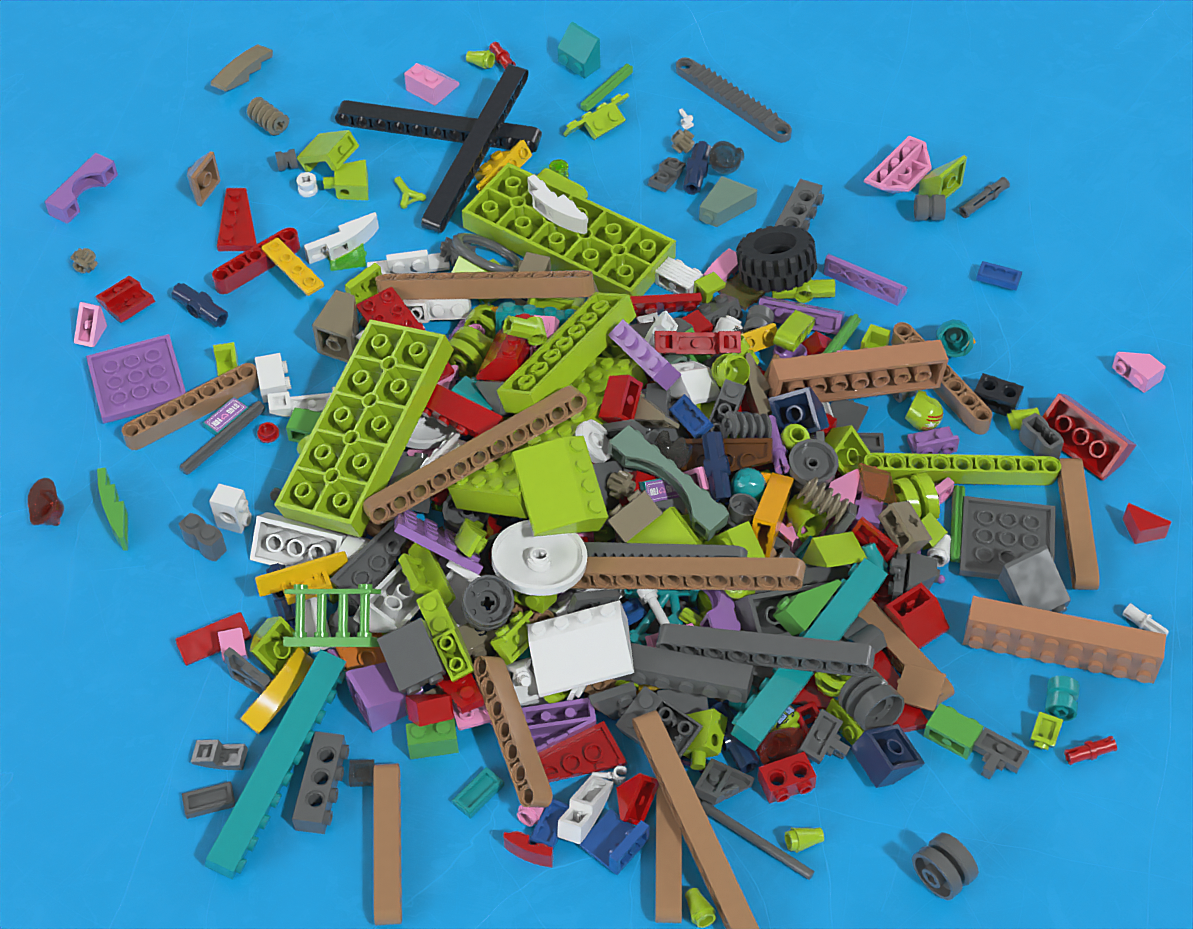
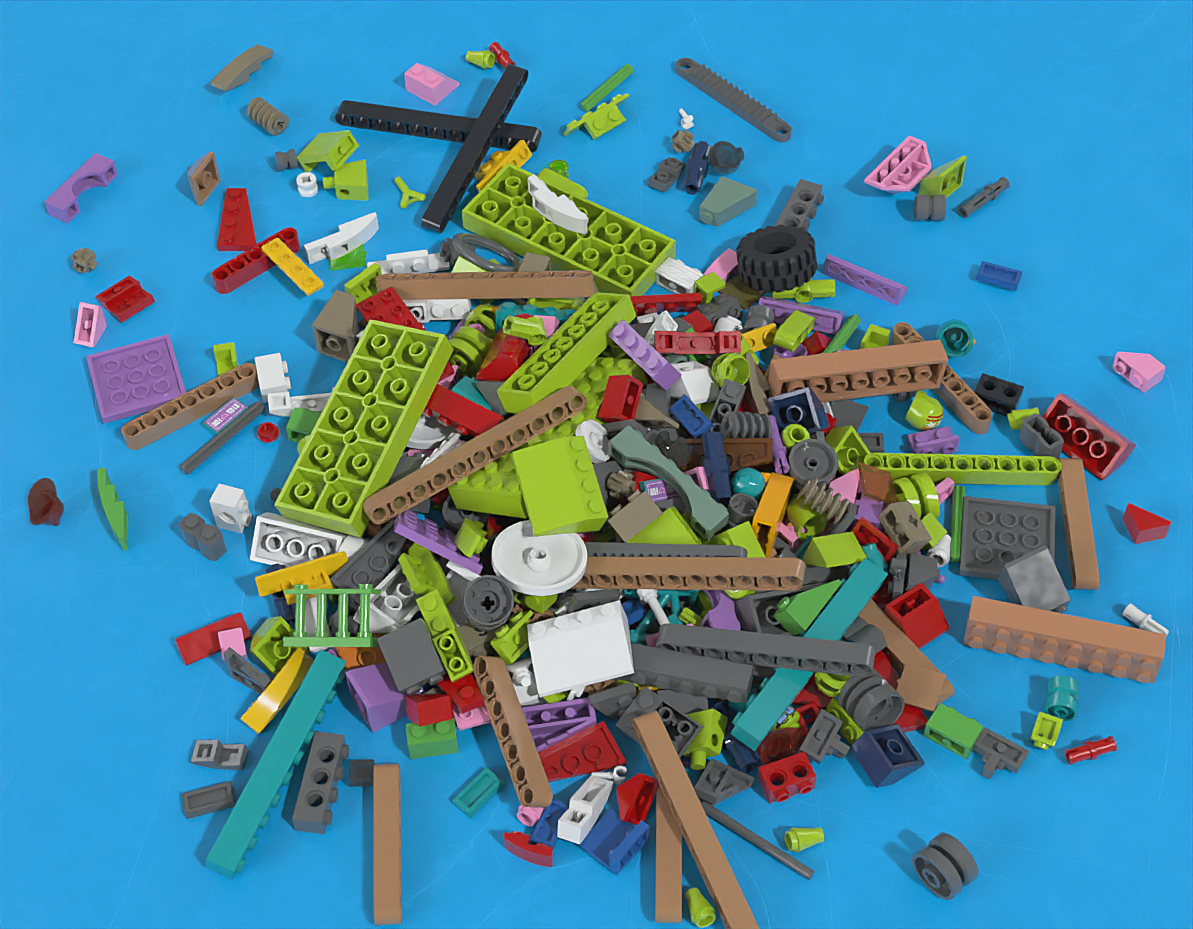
dark blue piece [171,283,229,327] -> none
teal slope [557,22,600,79] -> none

